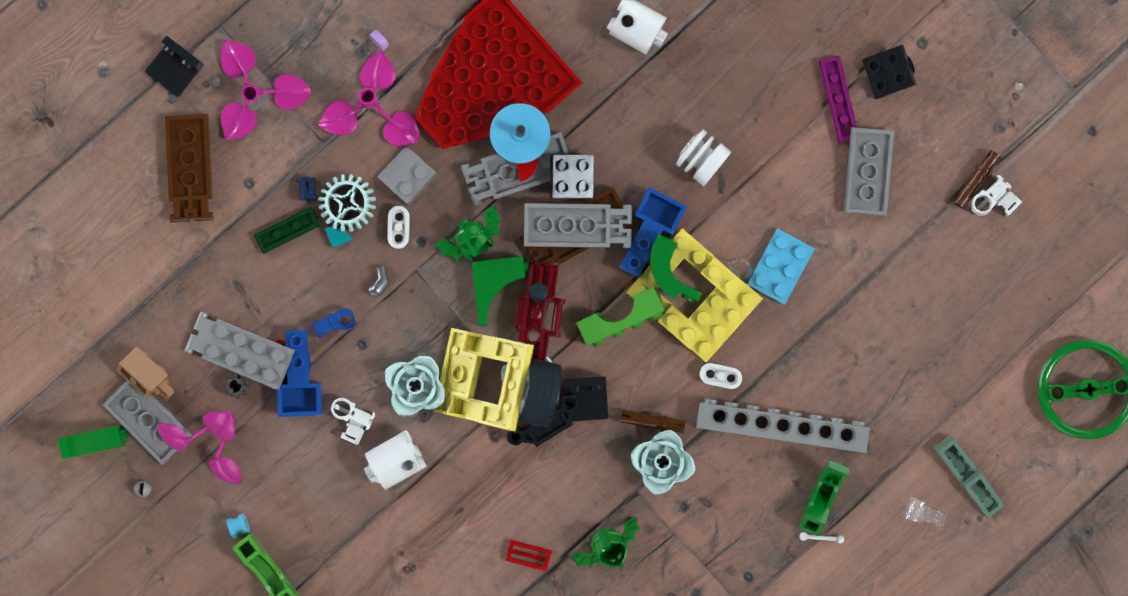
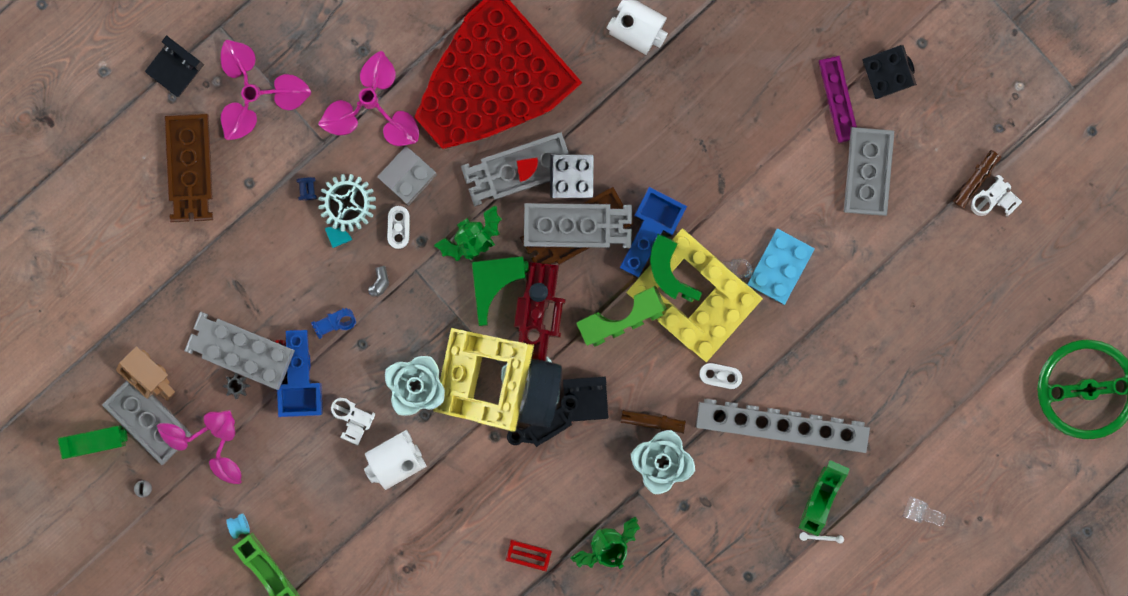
dark green tile [254,207,321,254] -> none
lavender tile [369,30,389,51] -> none
medium azure piece [490,103,550,163] -> none
white wheel [676,129,731,187] -> none
sand green slope [933,435,1005,518] -> none

